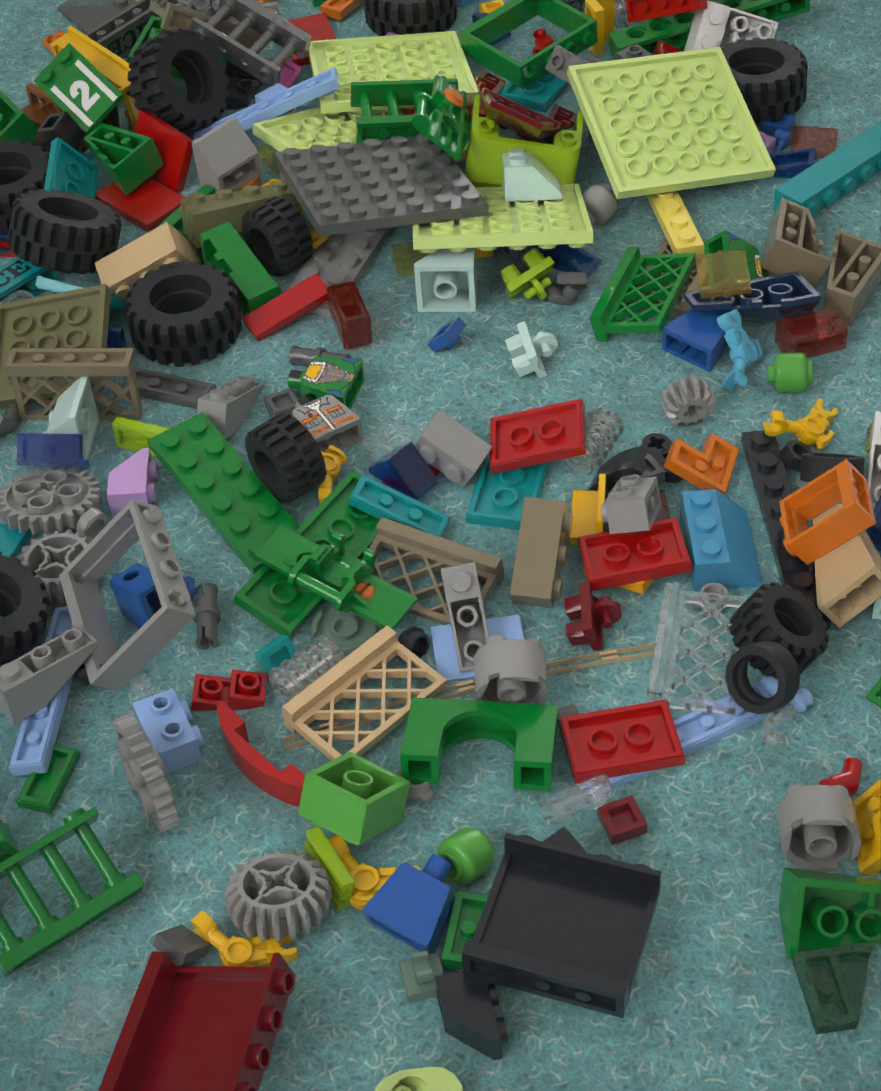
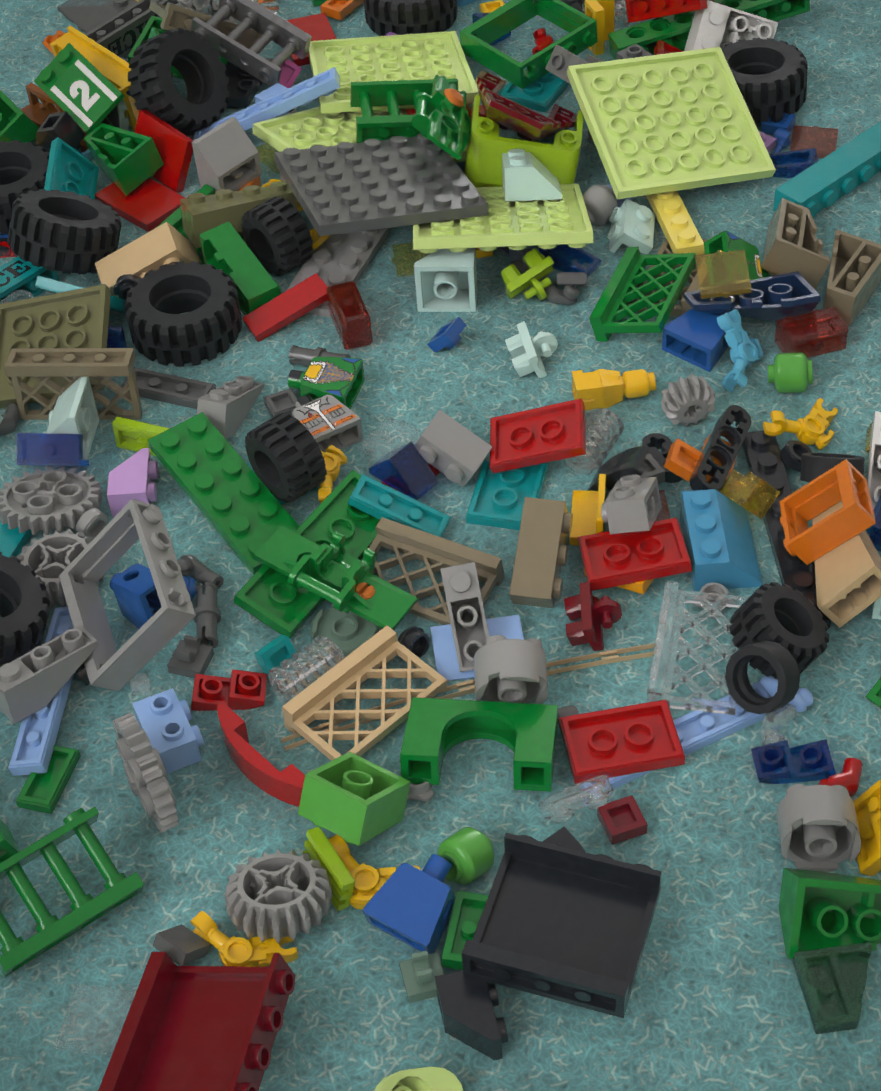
none -> black plate [113,274,138,300]
none -> dark grey tile [167,635,214,678]
none -> dark grey arm [177,554,224,589]
none -> yellow piece [572,369,656,411]
none -> light aqua bracket [607,199,655,254]
none -> black beam [689,405,751,491]
none -> clear yellow brick [718,469,780,520]
none -> clear blue slope [751,739,836,784]

